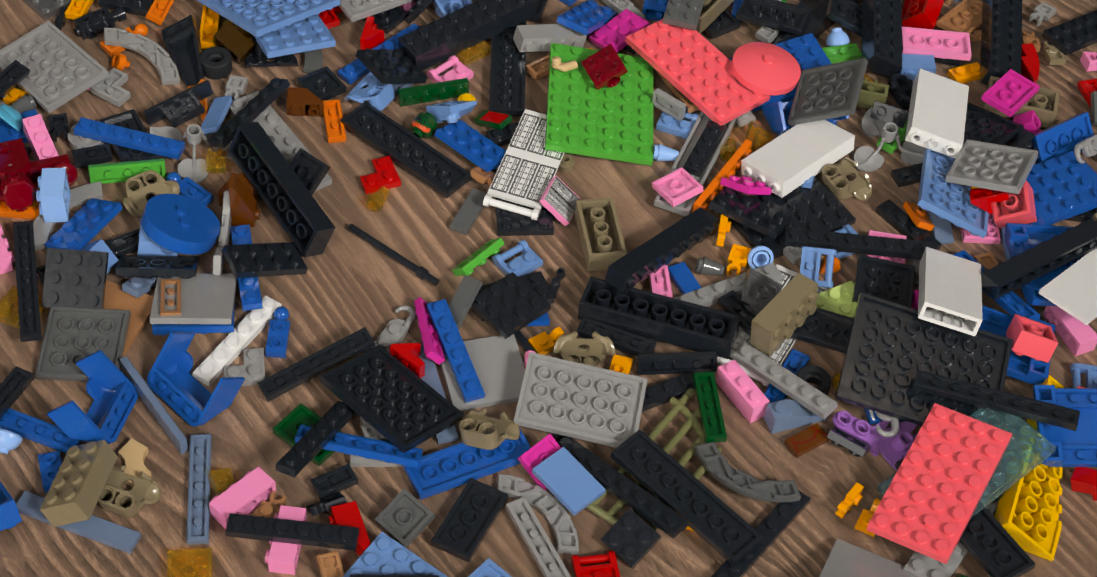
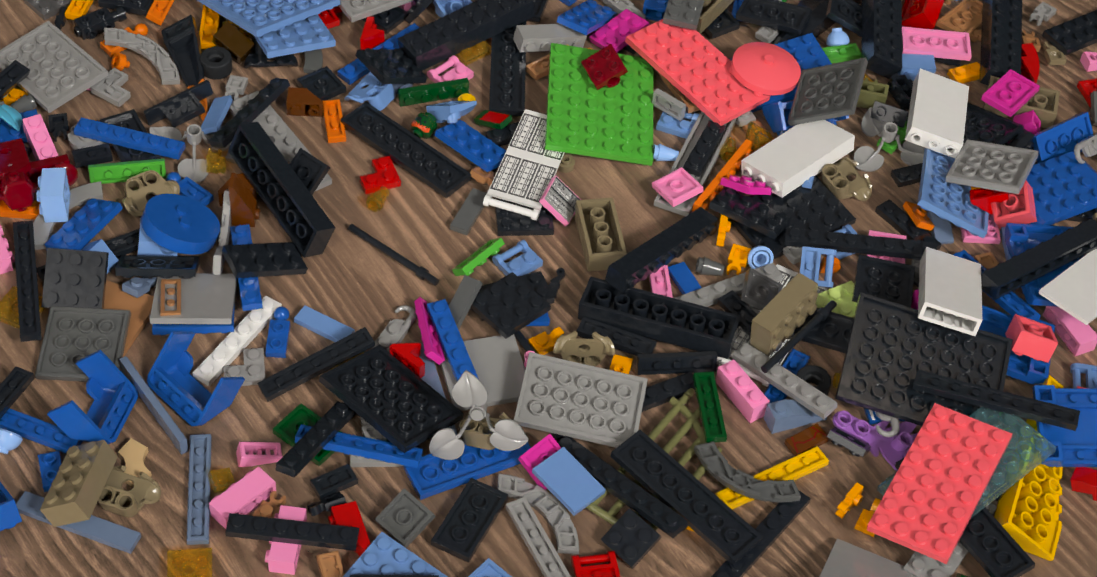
tan arm [551,57,578,72] -> none
none -> bright pink slope [236,442,283,467]
none -> medium blue tile [294,305,355,342]
none -> light grey plant [429,370,529,460]
none -> yellow tile [715,446,829,510]
none -> black bar [761,300,837,373]

